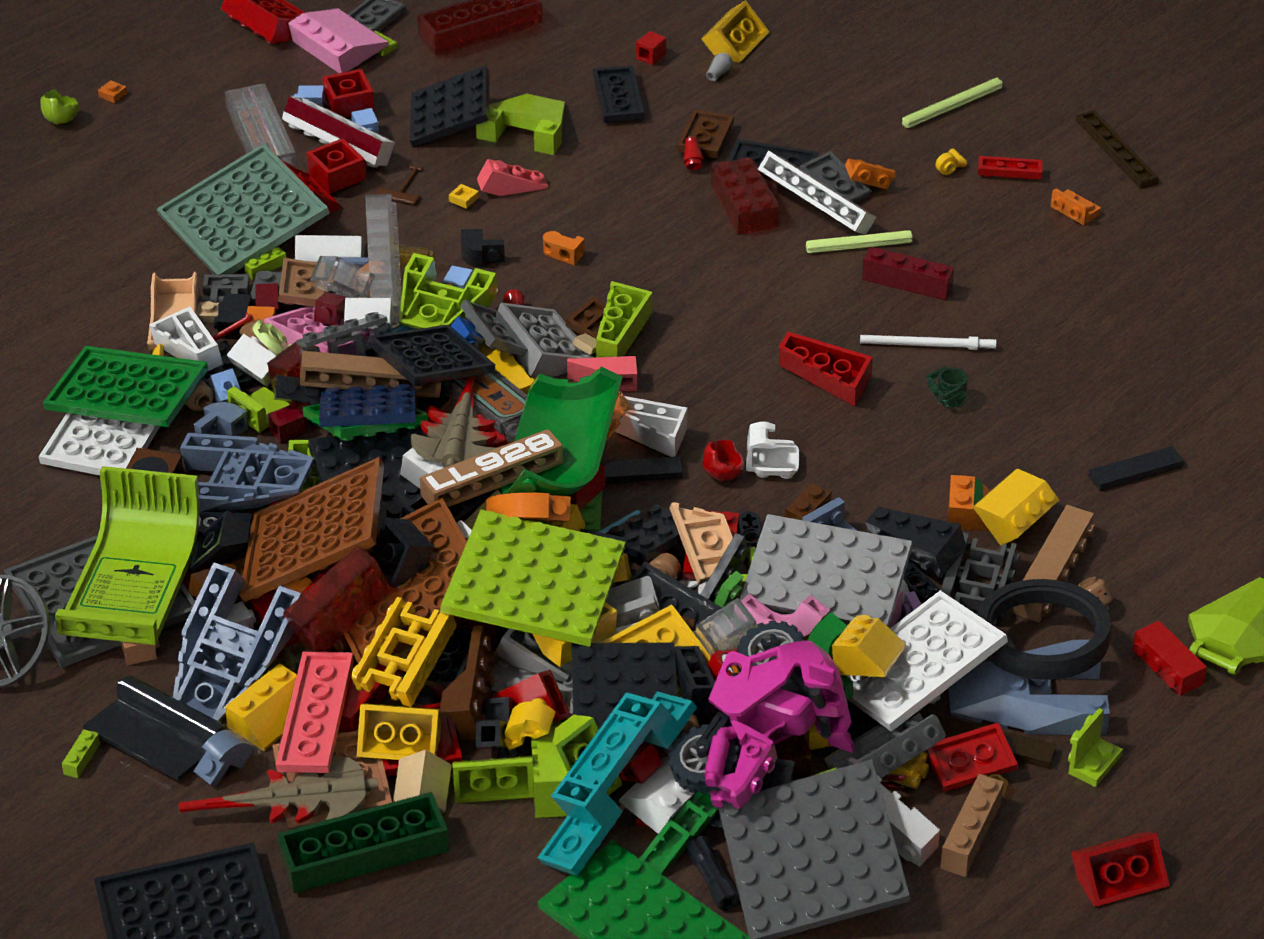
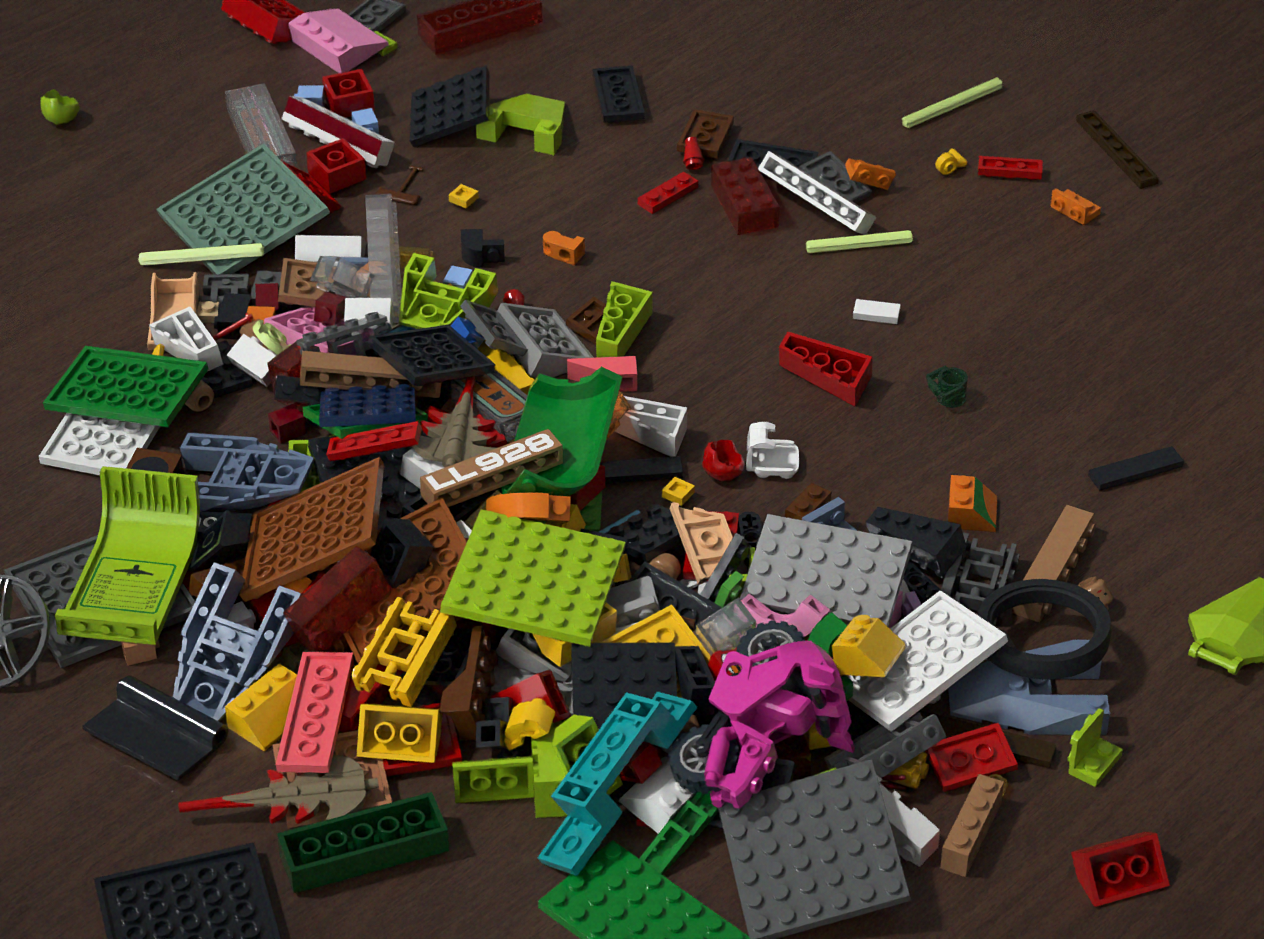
lime piece [62,729,100,778] -> none
orange plate [98,80,127,103] -> none
sand blue brick [194,402,249,436] -> none
sand blue brick [194,730,256,787] -> none
light blue brick [207,368,241,403] -> none
lime bracket [227,386,290,433] -> none
lime piece [244,247,286,280] -> none
tan slope [393,750,452,814] -> none
coral slope [477,159,548,196] -> none
tan tile [572,333,596,355] -> none
red brick [636,31,666,66] -> none
black axle [686,836,739,911] -> none
yellow slope [702,0,770,63] -> none
light grey cone [706,53,733,81] -> none
white bar [860,335,996,350] -> none
dark red brick [862,247,954,301] -> none
yellow slope [973,469,1059,546] -> none
red brick [1133,621,1207,696] -> none
none -> yellowish green axle [138,243,264,266]
none -> red plate [326,421,422,461]
none -> red plate [638,171,698,214]
none -> yellow plate [662,477,695,506]
none -> white tile [853,299,900,324]

